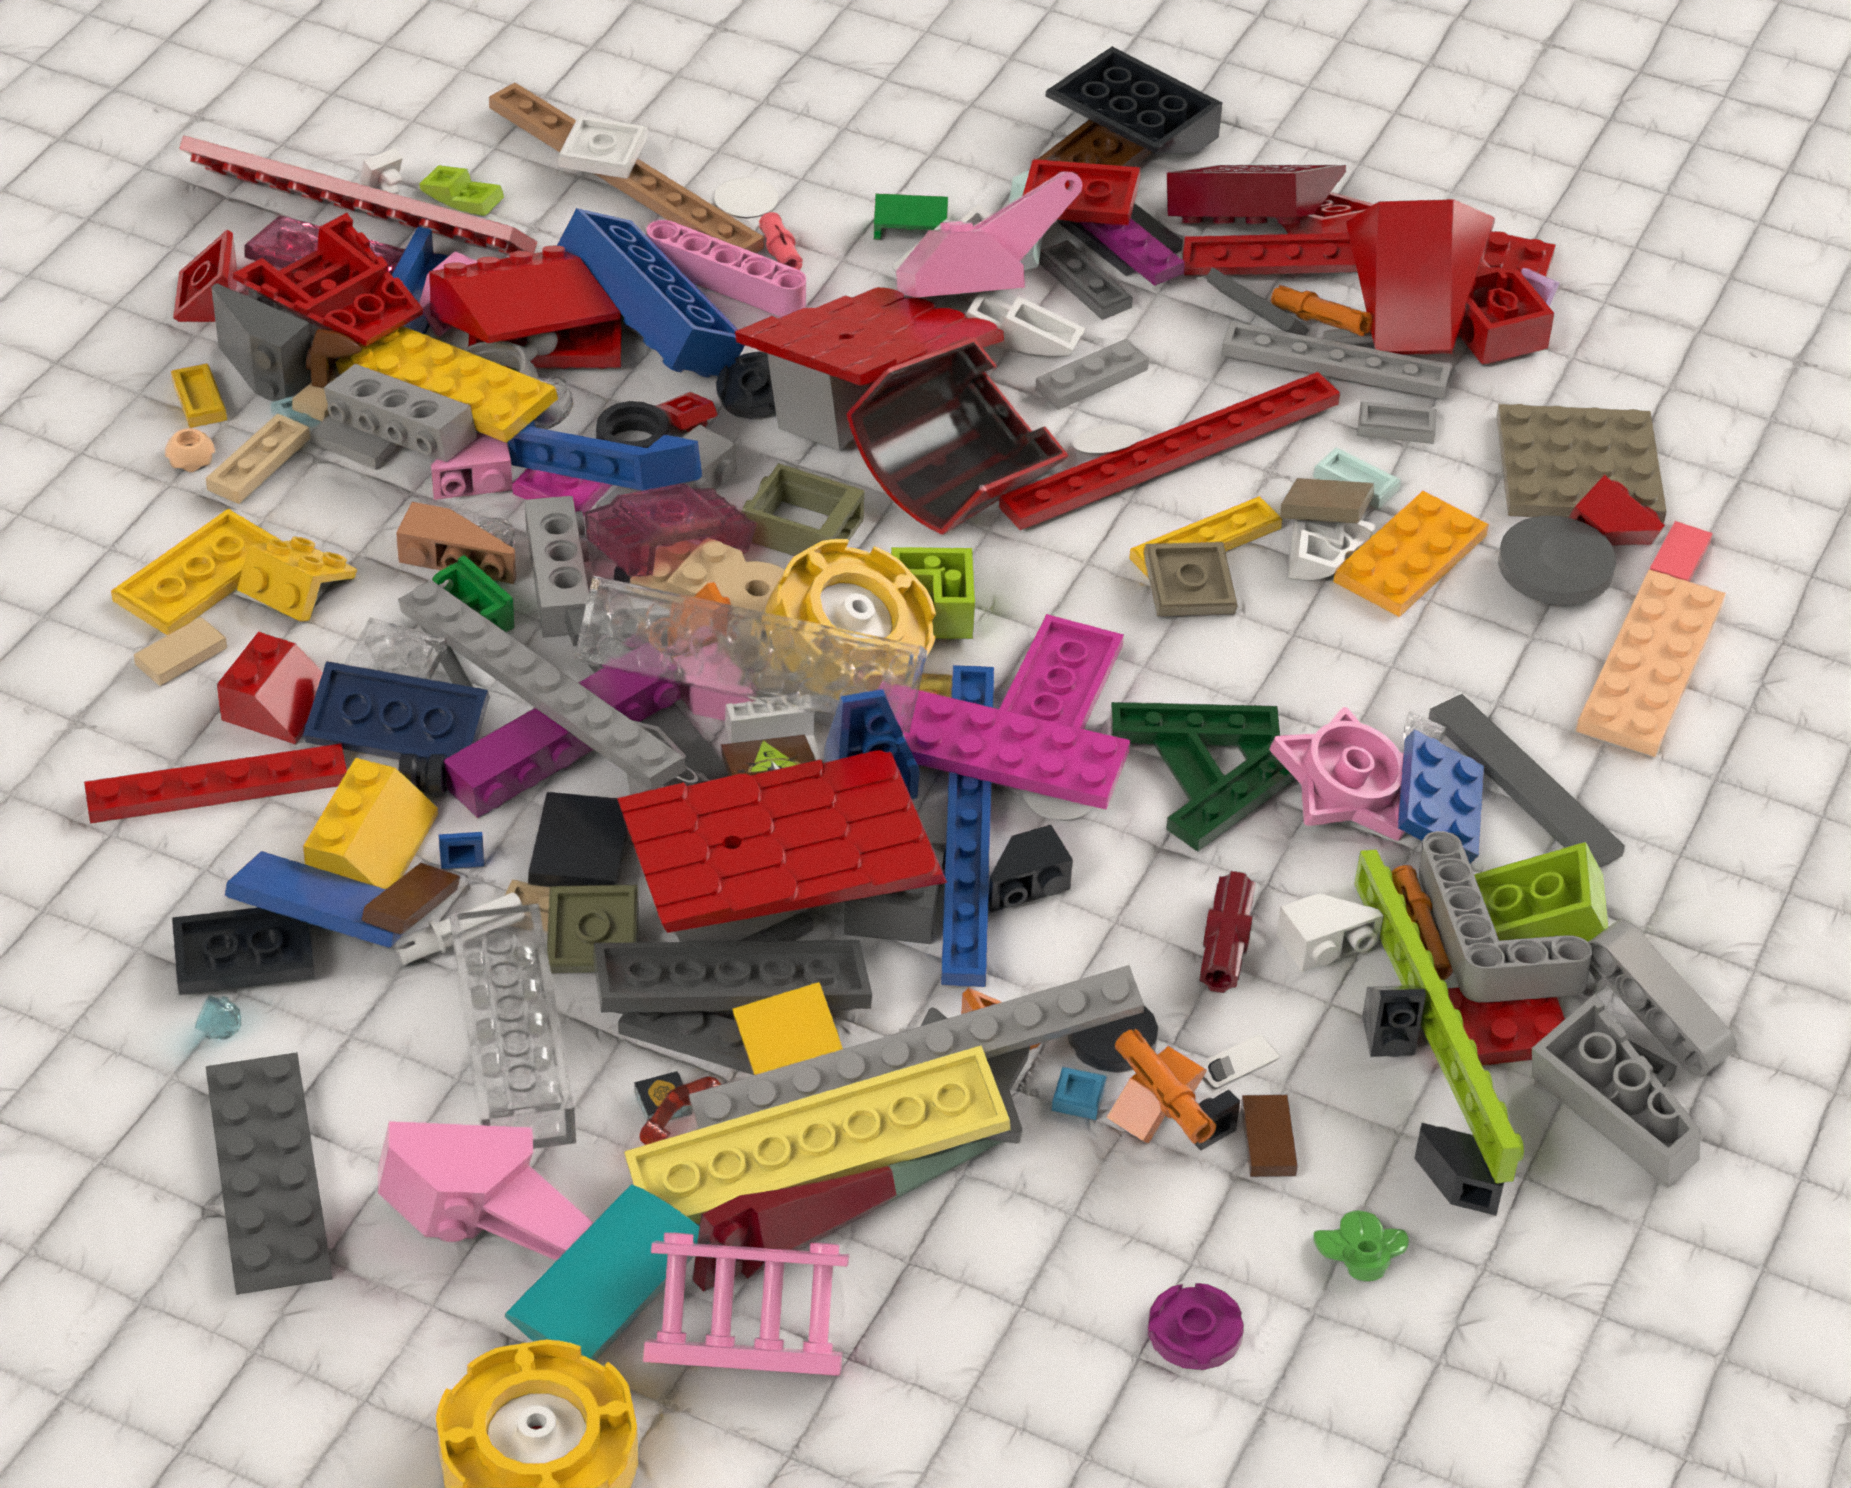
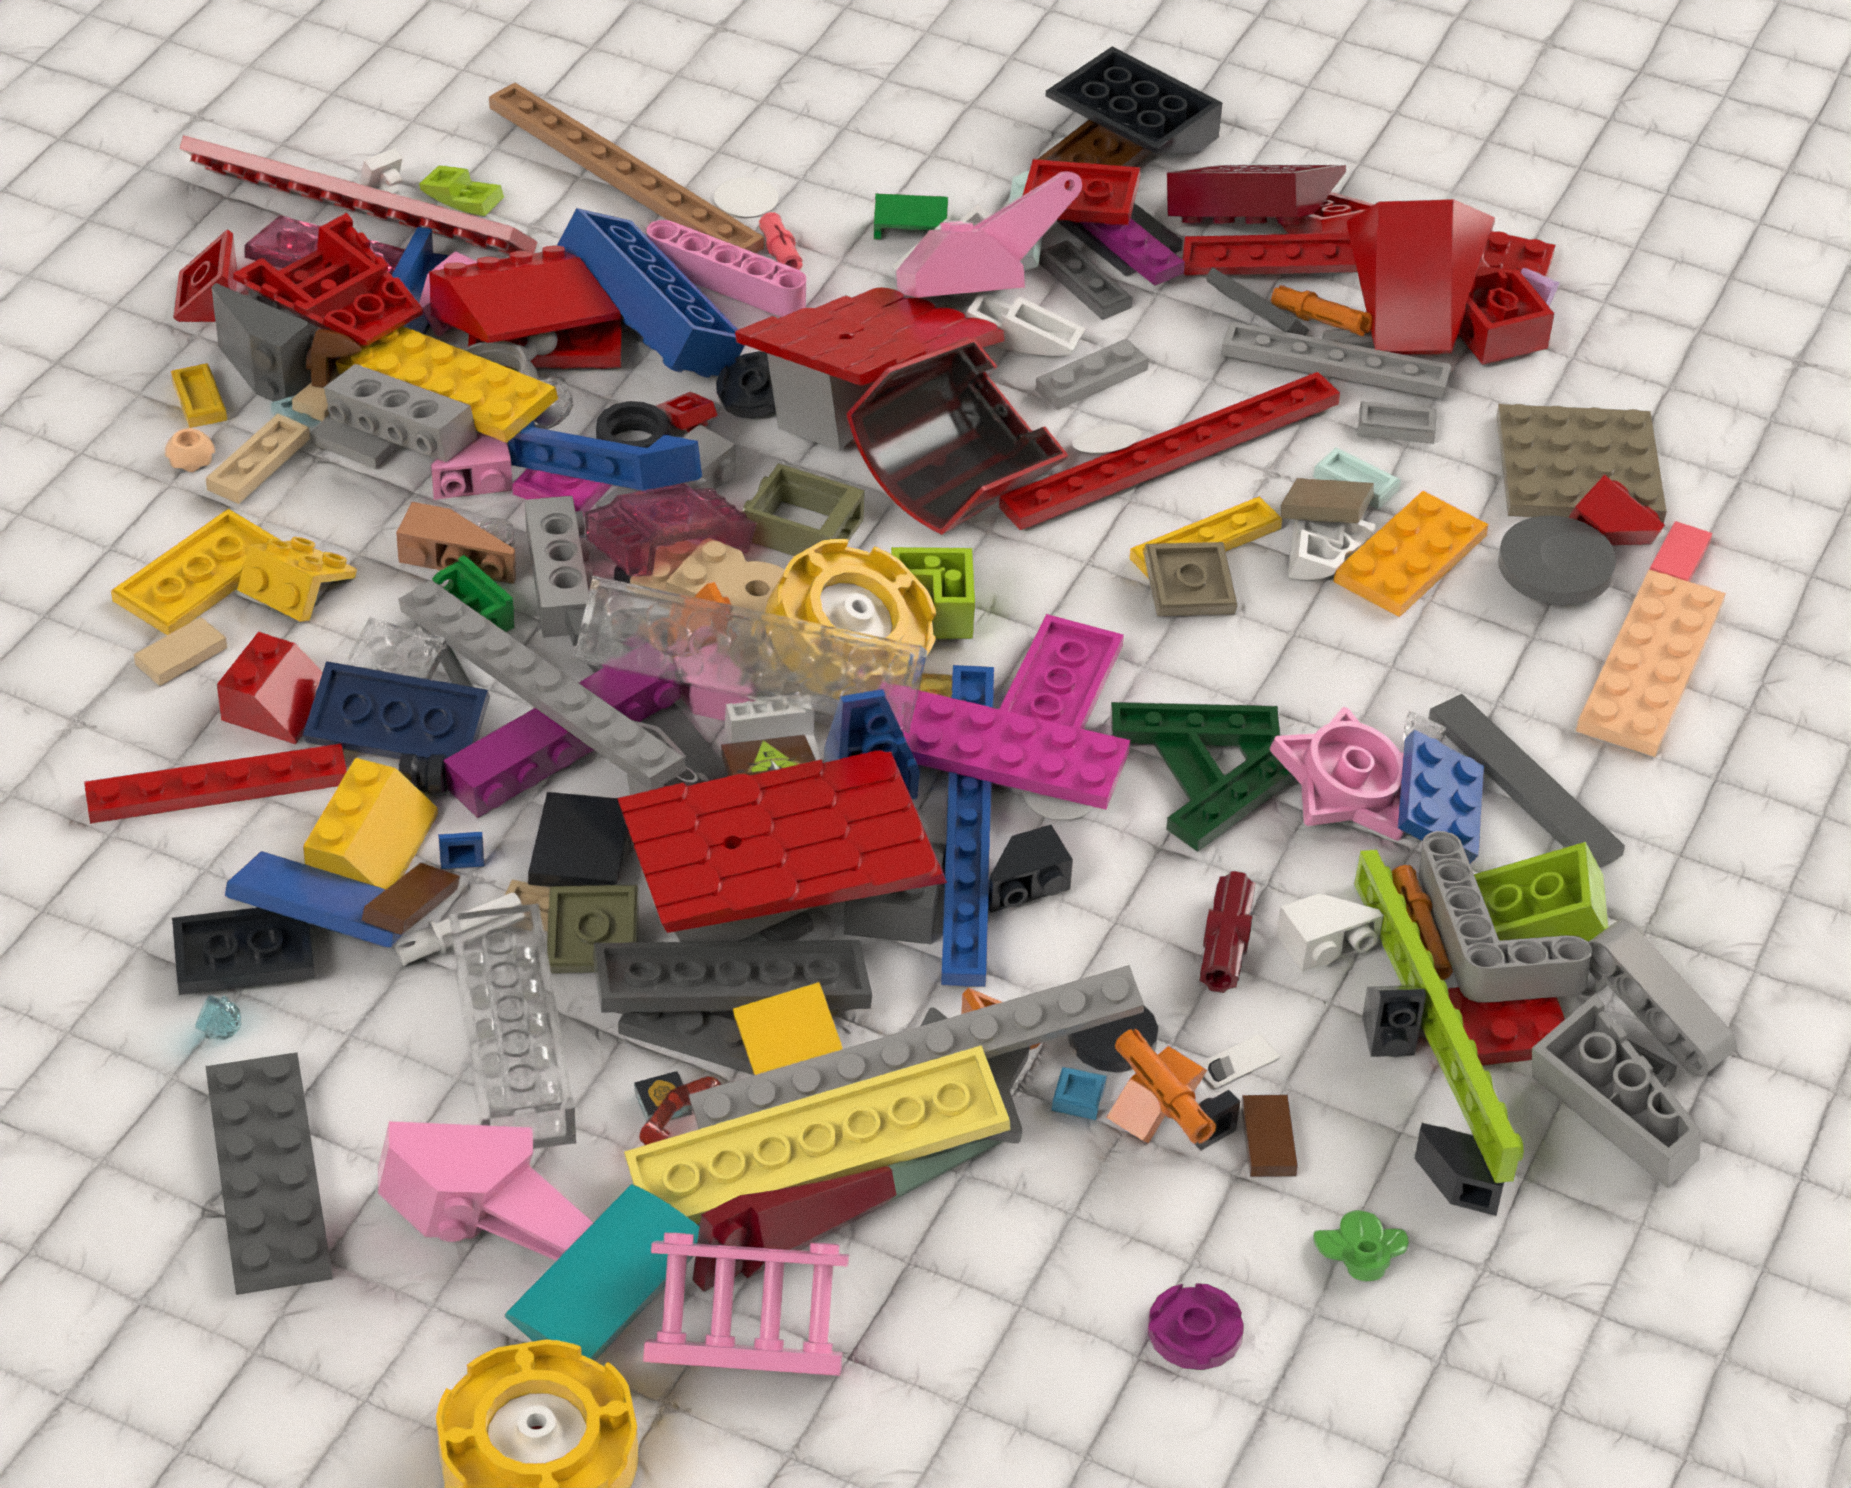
white tile [557,115,648,179] -> none

